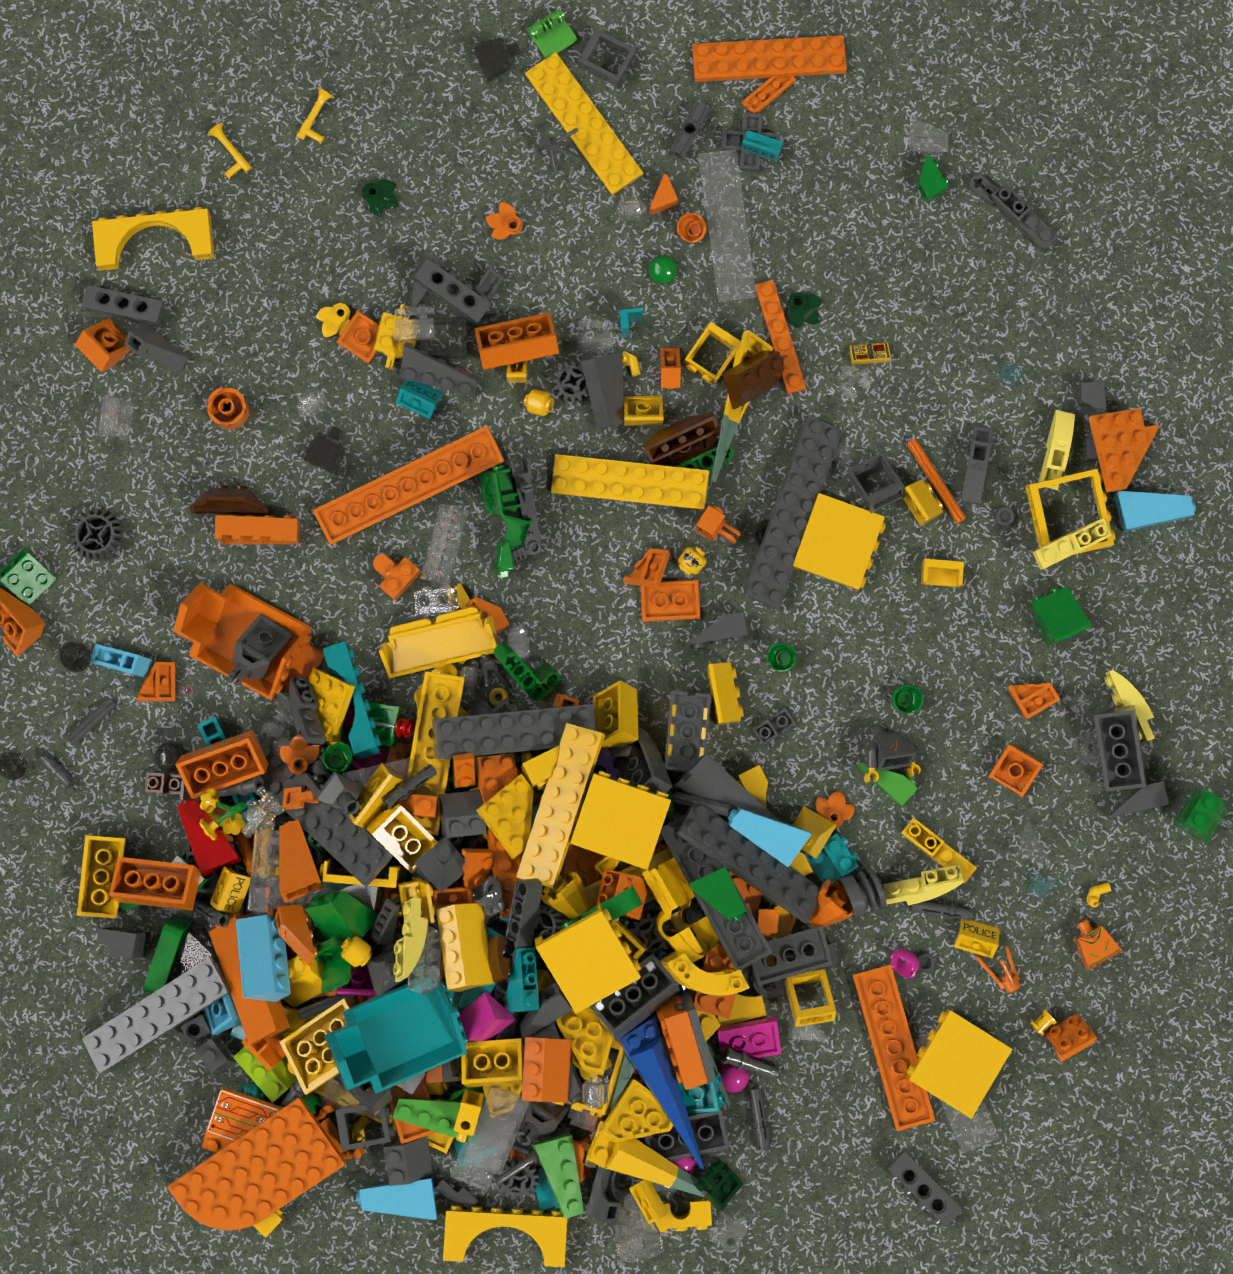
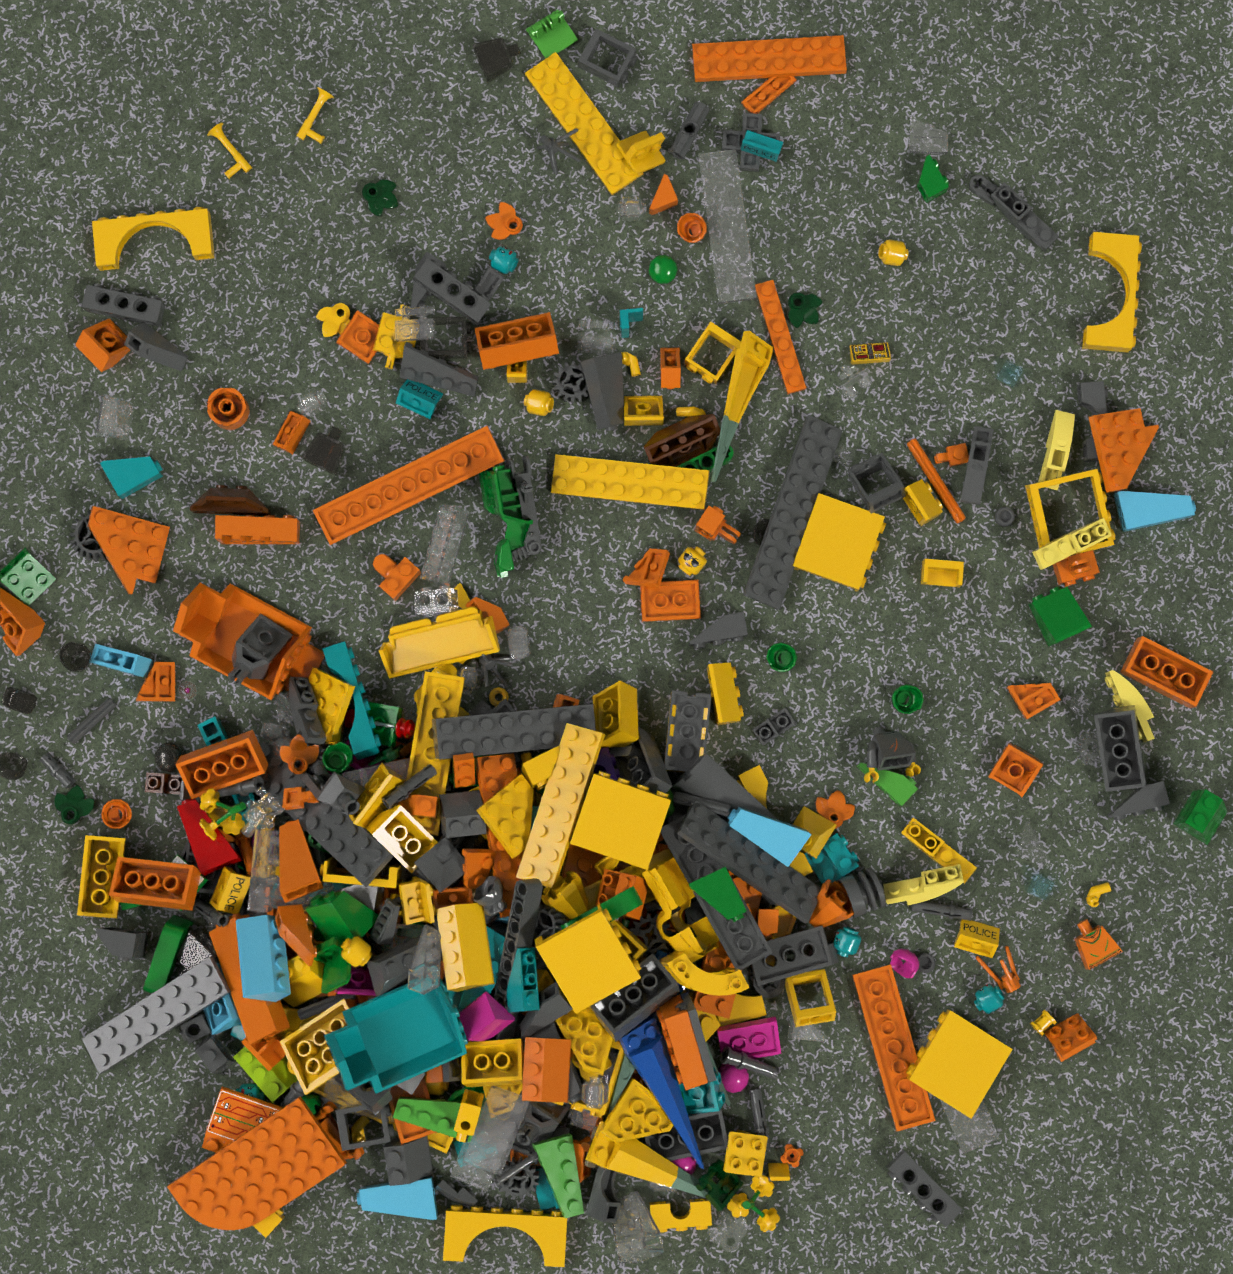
light yellow slope [393,897,428,982] -> none
reddish brown slope [488,935,511,983] -> none
green beam [493,643,561,701] -> none
yellow panel [629,1179,668,1225] -> none
reddish brown slope [723,350,784,409] -> none
none -> clear smoke gear [1,687,37,714]
none -> dark green plate [54,785,95,825]
none -> orange wing [87,506,170,595]
none -> teal slope [100,456,163,499]
none -> orange hair [101,799,132,829]
none -> orange slope [272,411,310,455]
none -> dark green plate [368,744,404,766]
none -> teal head [489,246,519,274]
none -> yellow bracket [616,131,666,175]
none -> yellow arm [676,407,706,417]
none -> yellow bracket [723,1130,768,1177]
none -> yellow plant [727,1175,780,1232]
none -> yellow slope [768,1163,790,1181]
none -> orange plate [780,1144,803,1167]
none -> teal head [833,926,861,957]
none -> yellow head [878,240,909,266]
none -> orange plate [934,443,969,467]
none -> teal head [974,984,1005,1014]
none -> orange brick [1053,550,1100,587]
none -> yellow arch [1082,232,1142,352]
none -> orange brick [1120,636,1213,708]

